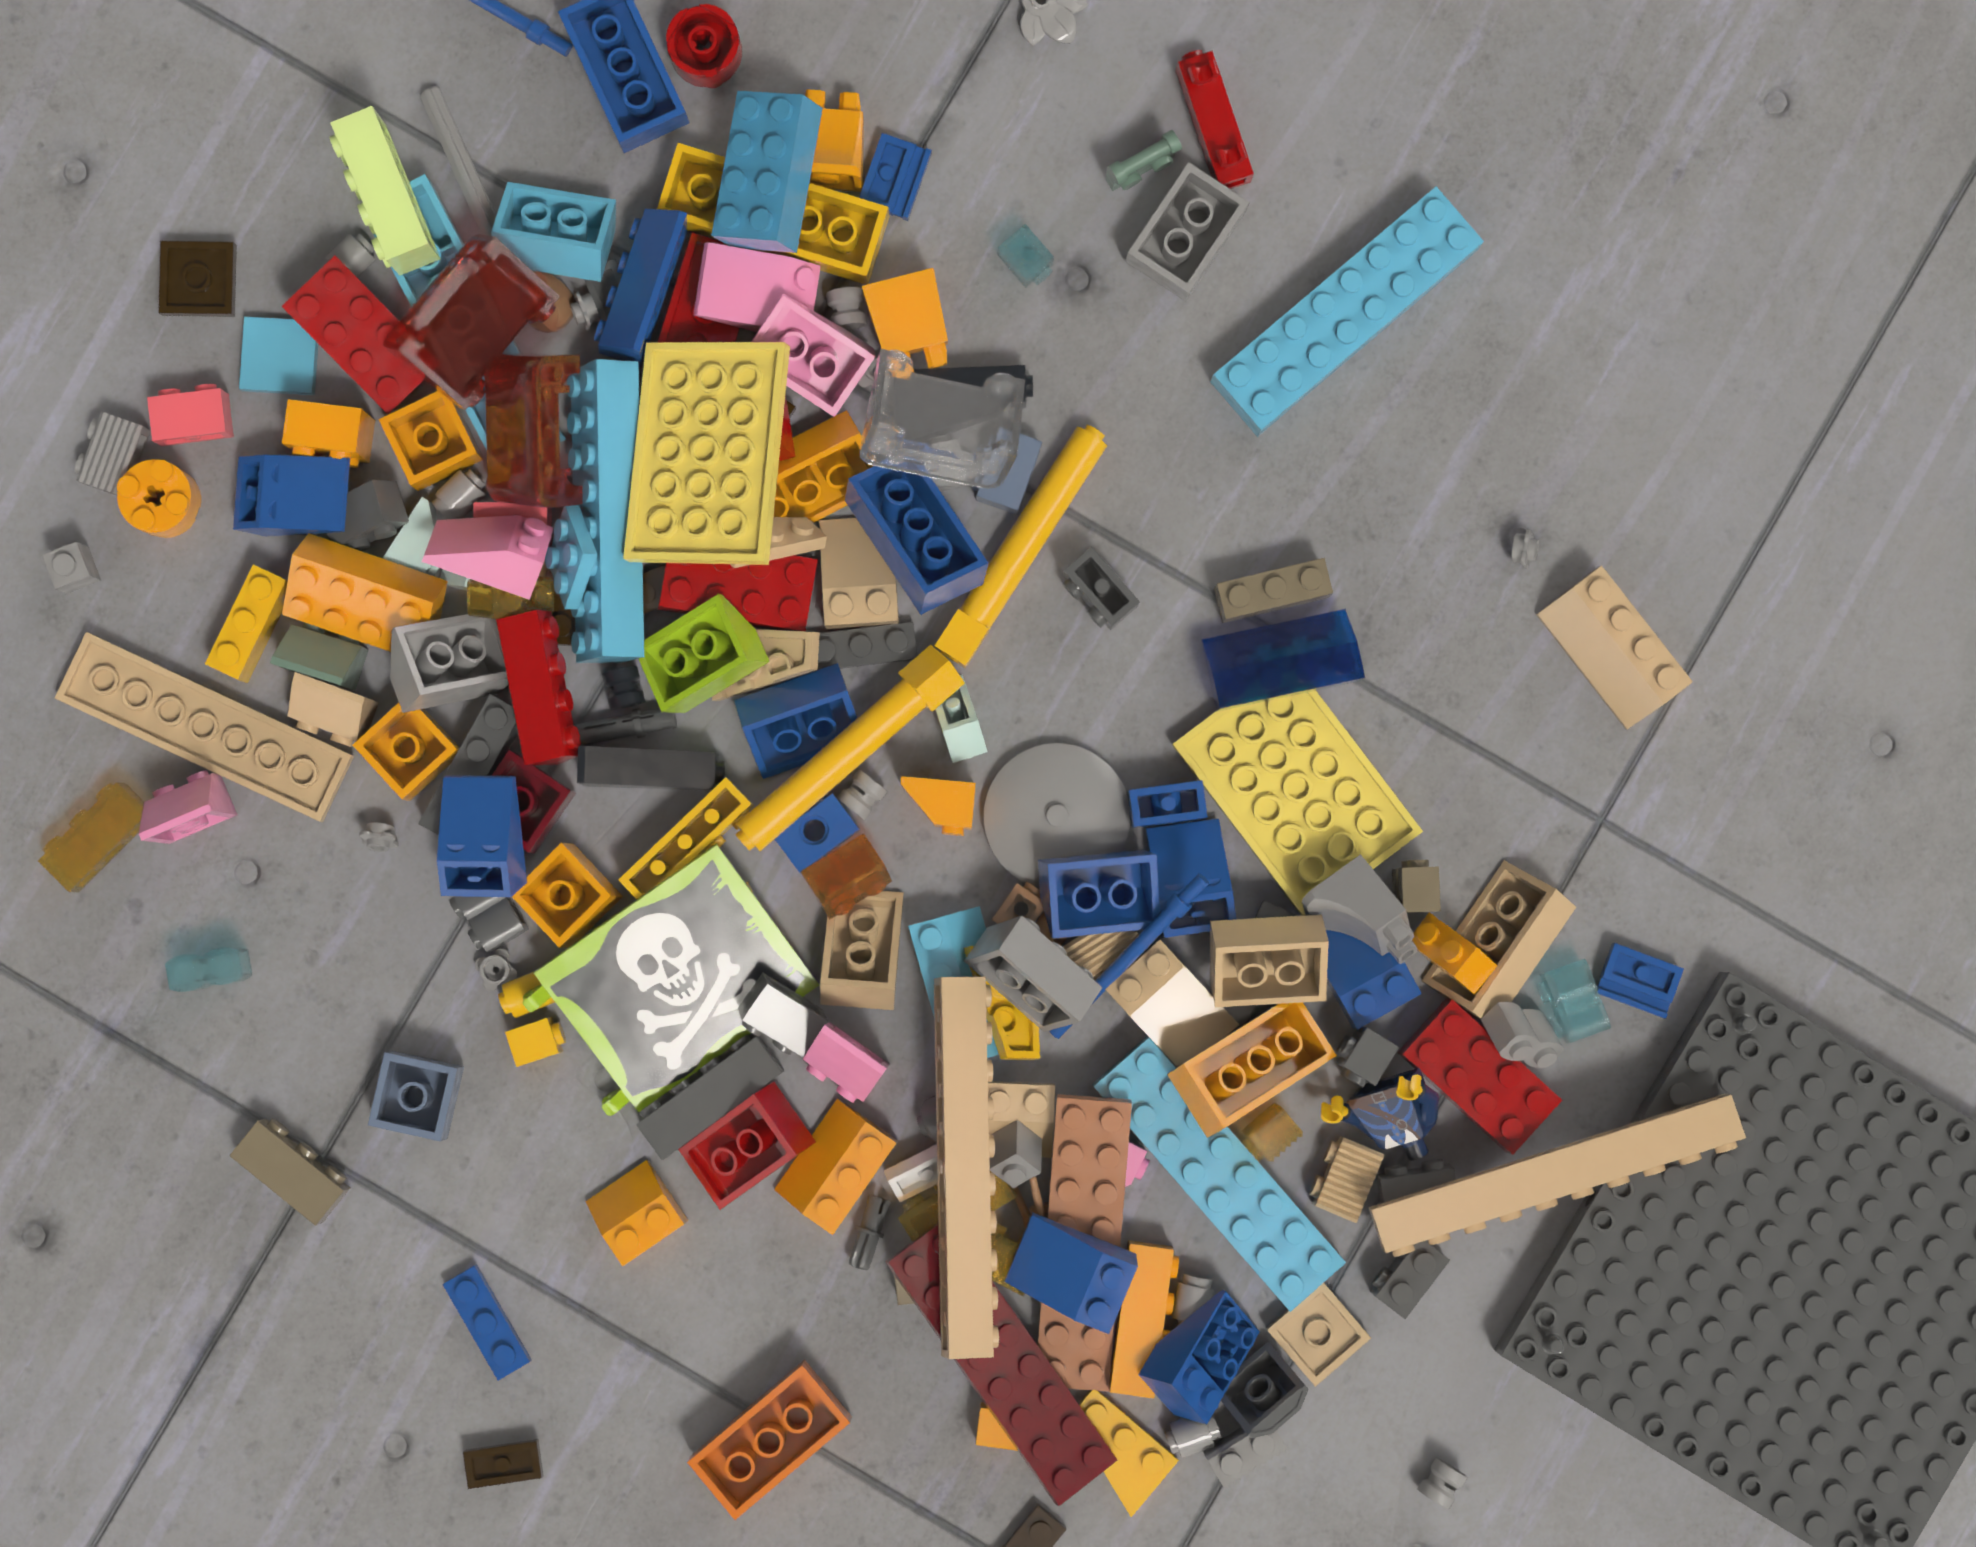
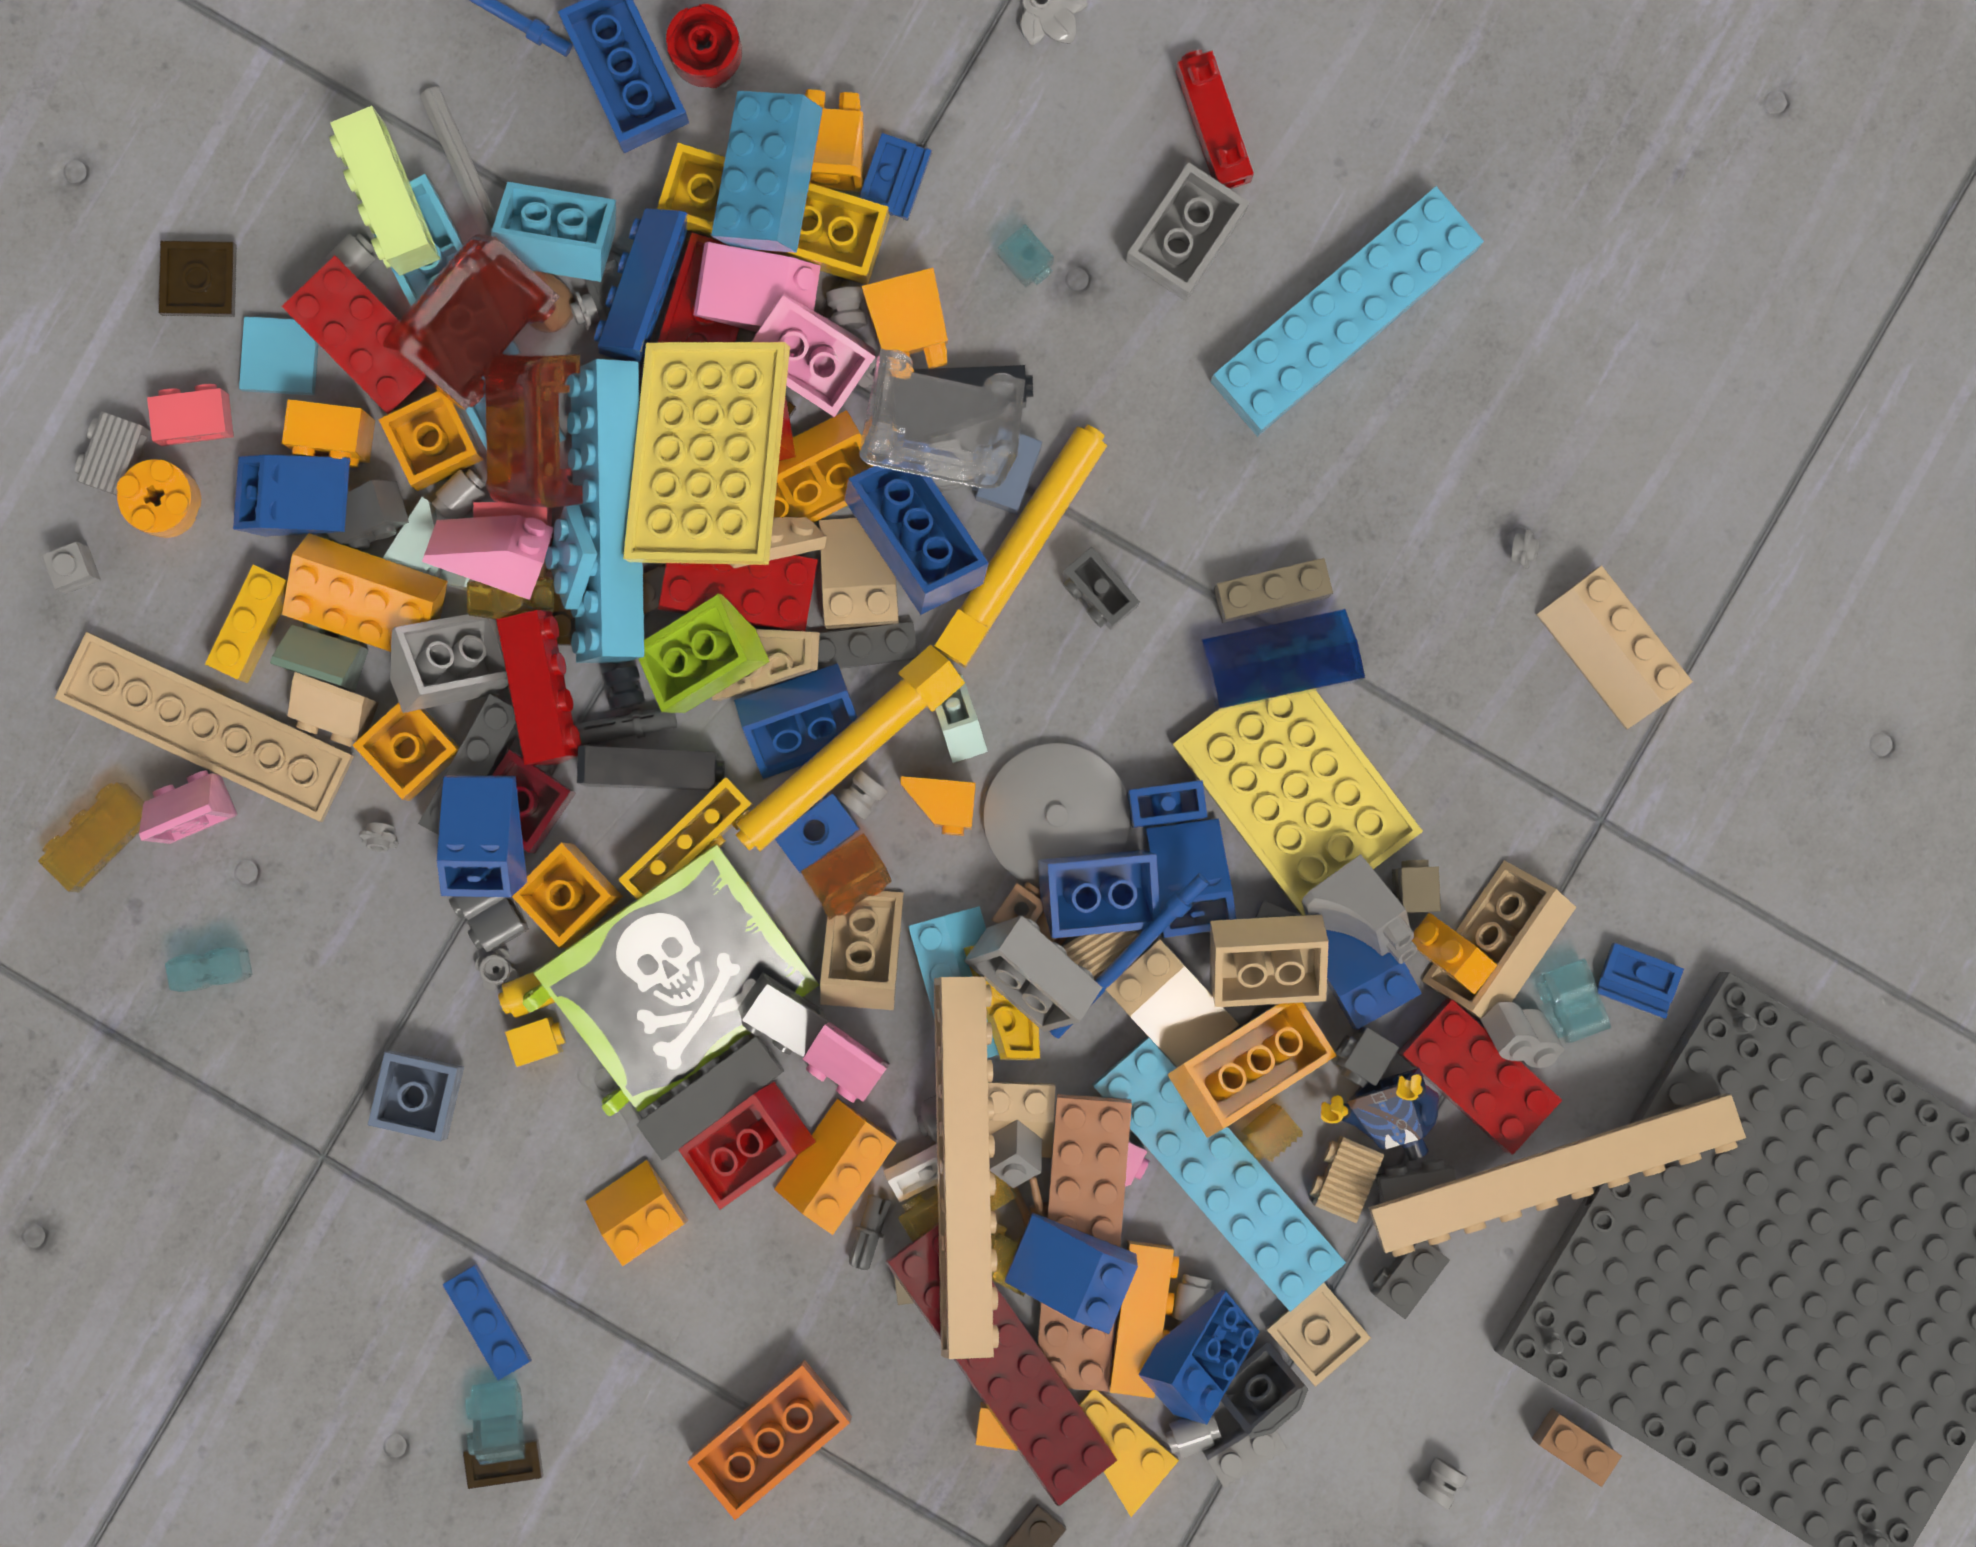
dark tan brick [229,1118,351,1226] -> none
sand green plate [1105,130,1182,191] -> none
none -> clear light blue brick [465,1379,525,1465]
none -> medium nougat brick [1532,1408,1622,1487]

